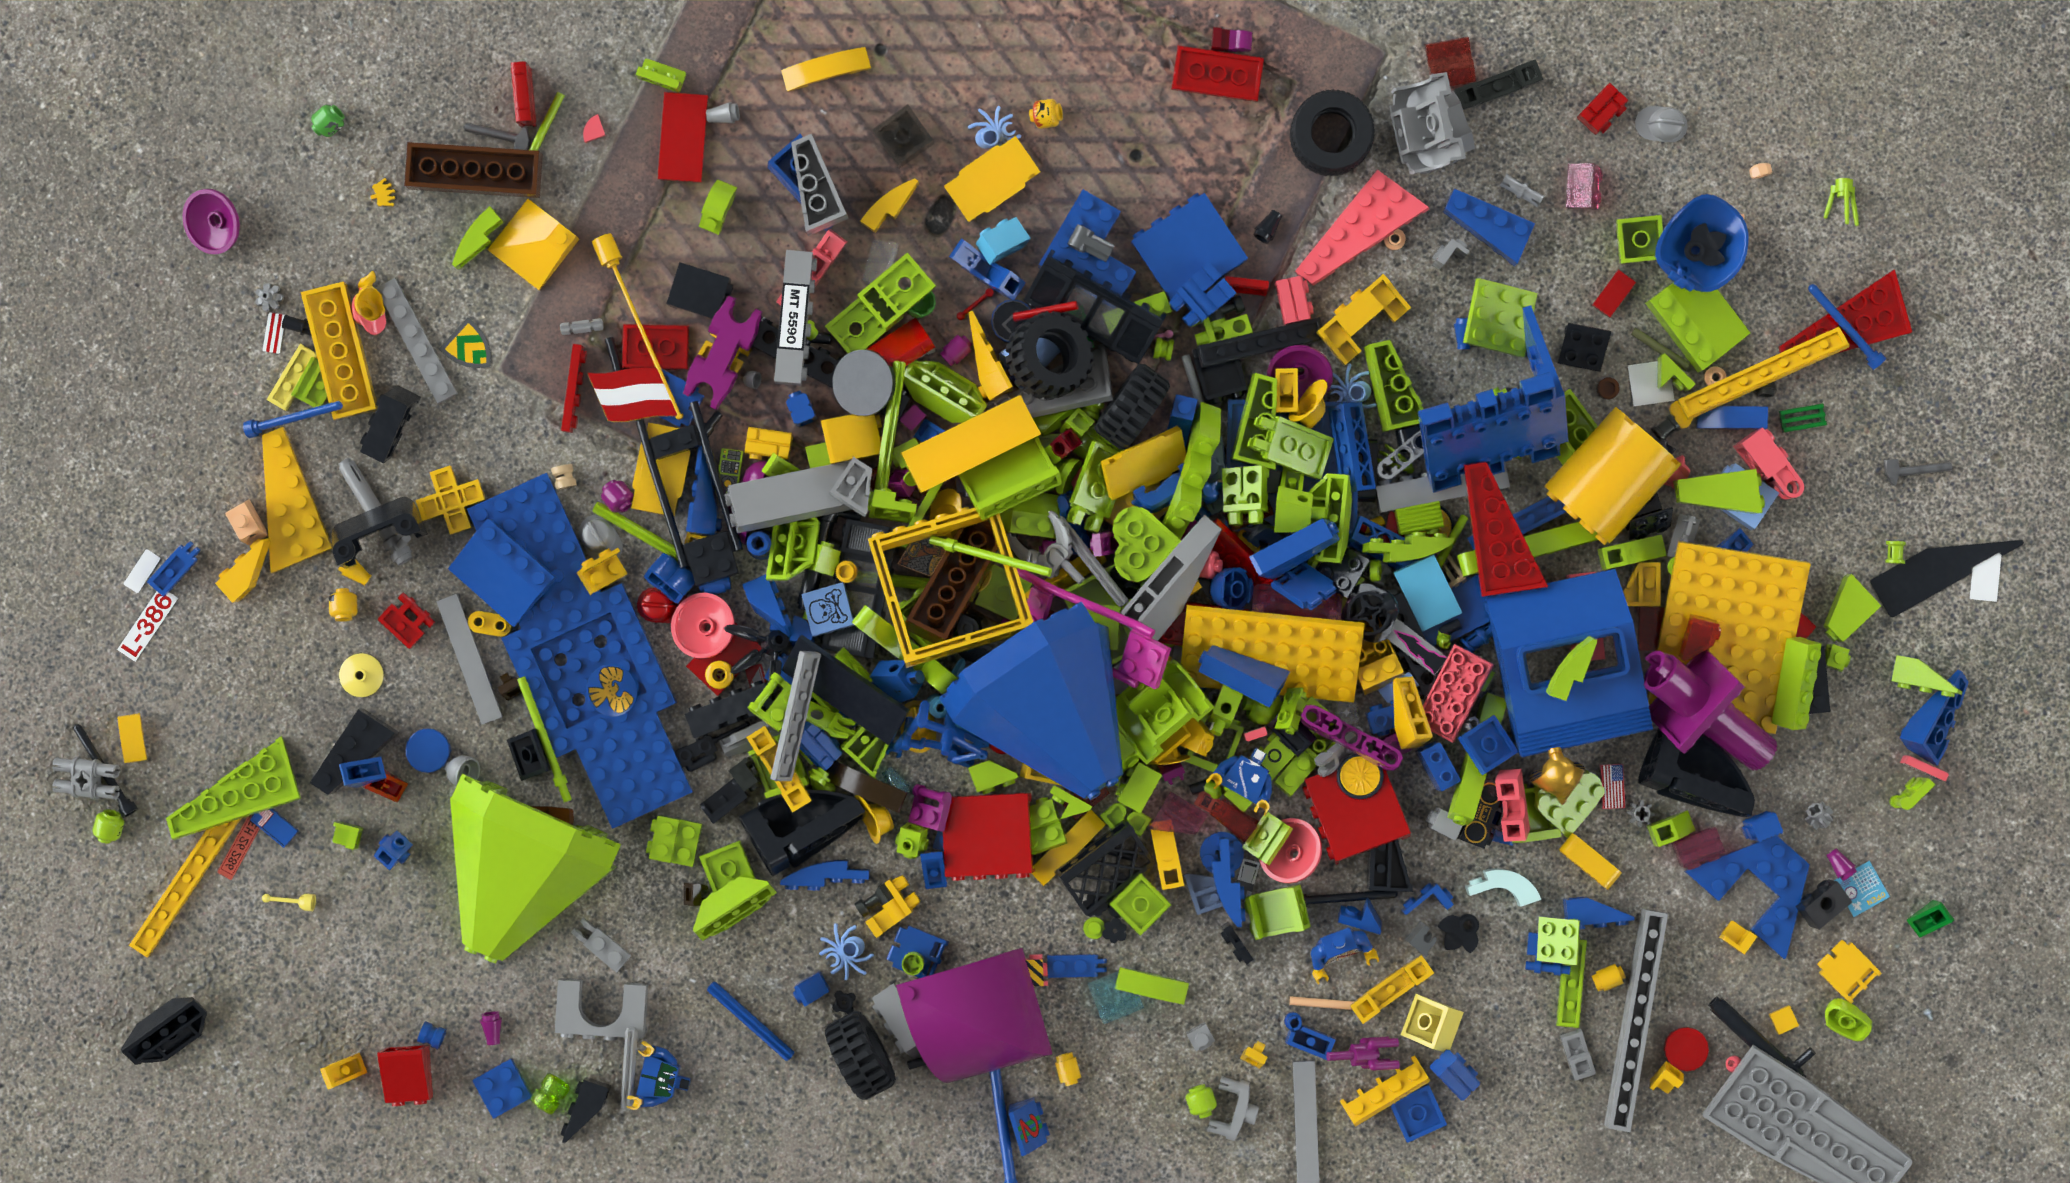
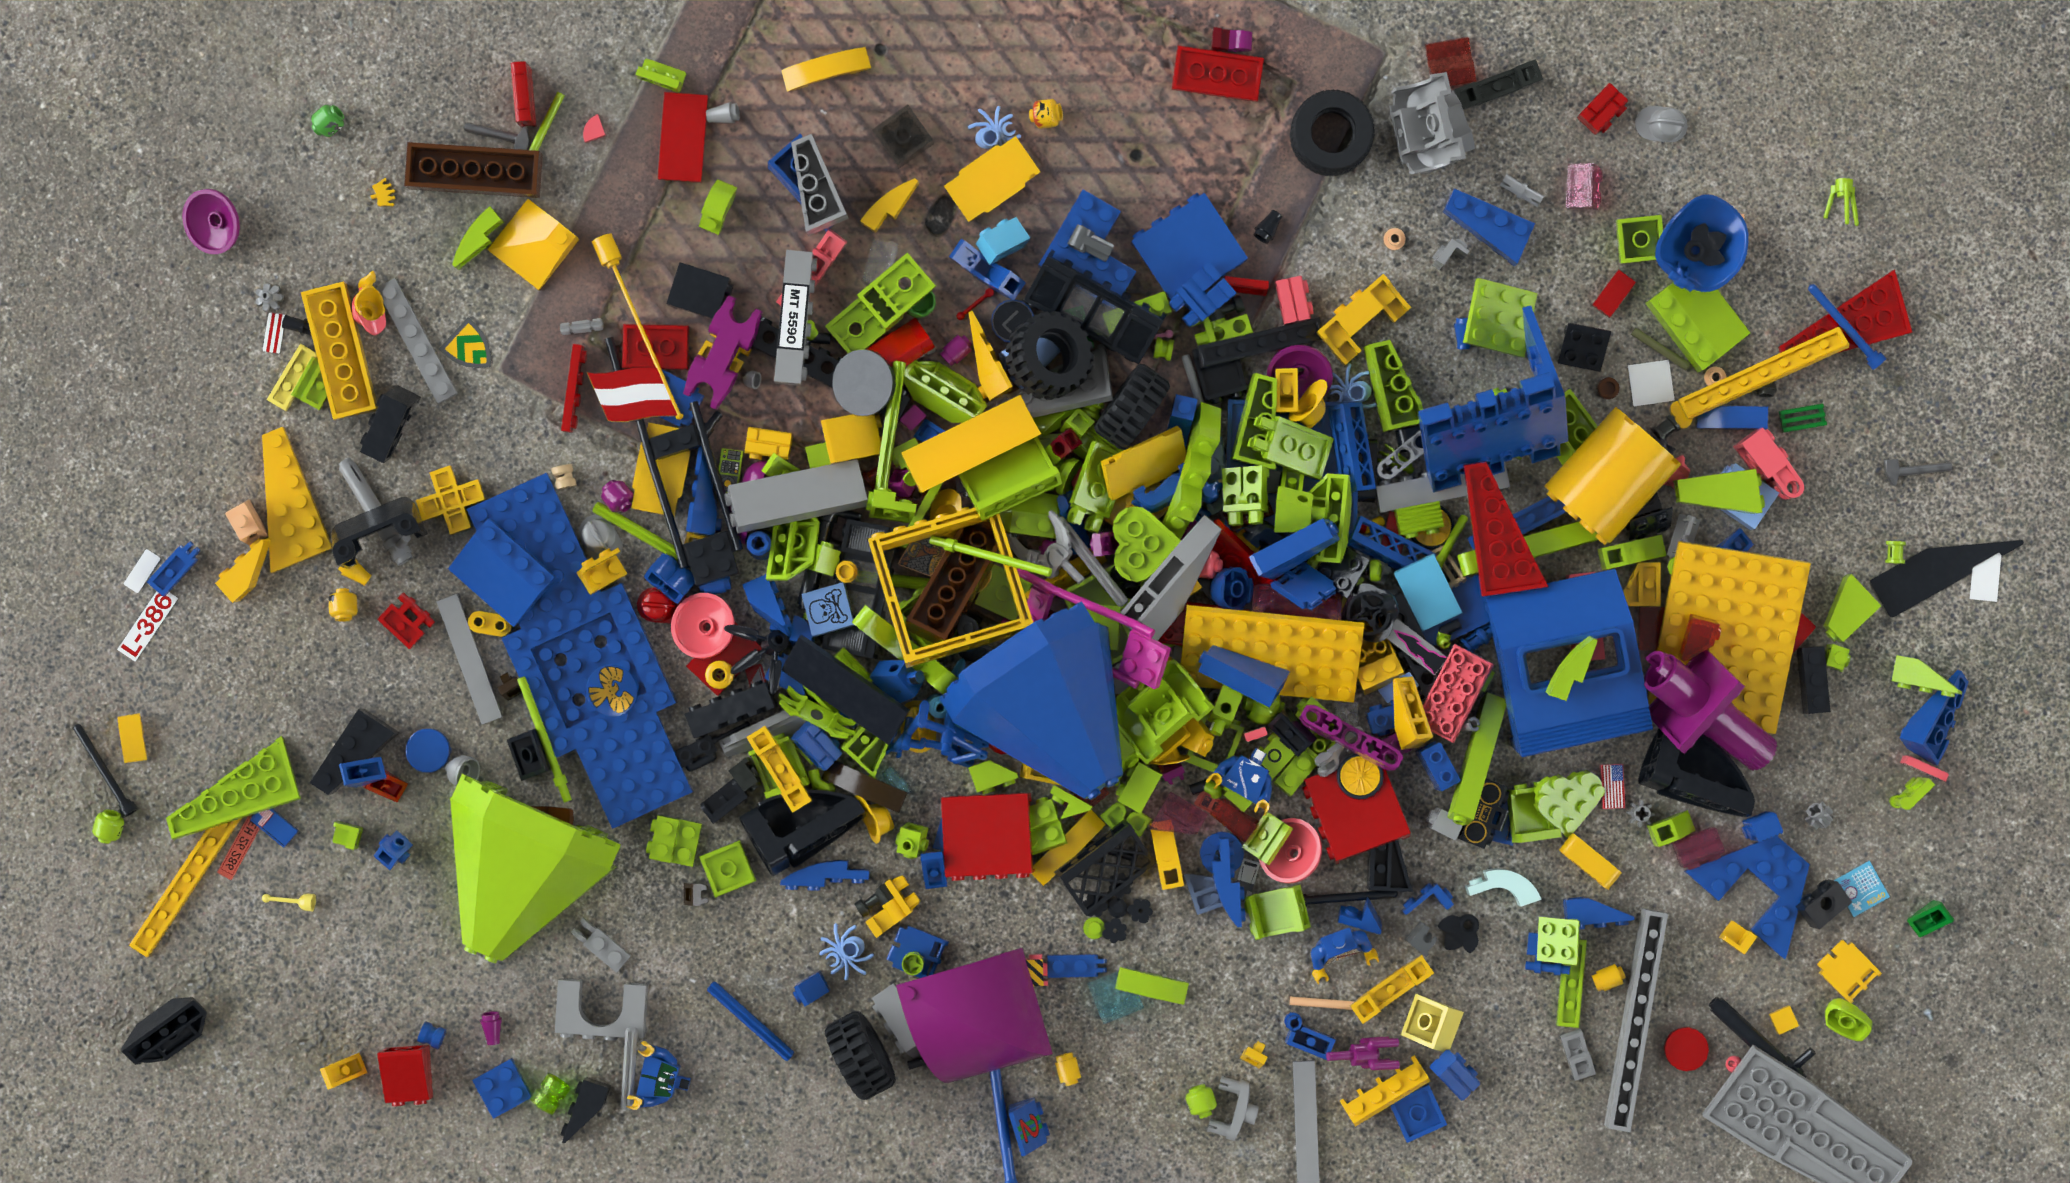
light grey pin [52,757,120,800] -> none
blue piece [243,401,343,438] -> none
light yellow dish [339,653,384,697] -> none
lime wedge [693,877,777,941] -> none
lime plate [747,672,792,732] -> none
light grey tile [770,651,821,781] -> none
blue brick [786,390,818,427] -> none
lime plate [809,767,830,787] -> none
light grey wing [829,457,872,517] -> none
black plate [832,990,856,1014] -> none
magenta plate [908,784,952,832] -> none
red bar [1013,301,1078,322] -> none
lime plate [1109,873,1171,936] -> none
light grey brick [1186,1021,1215,1052] -> none
black wing [1220,922,1254,965] -> none
lime hinge [1274,688,1308,735] -> none
coral wing [1295,170,1430,286] -> none
lime slope [1362,532,1454,563] -> none
blue plate [1458,715,1519,775] -> none
coral arch [1495,769,1530,842] -> none
pearl gold piece [1529,747,1585,805] -> none
yellow panel [1649,1061,1684,1094] -> none
lime slope [1657,353,1695,392] -> none
light nougat tile [1749,163,1772,179] -> none
lime brick [1772,637,1821,730] -> none
magenta cone [1826,848,1857,882] -> none

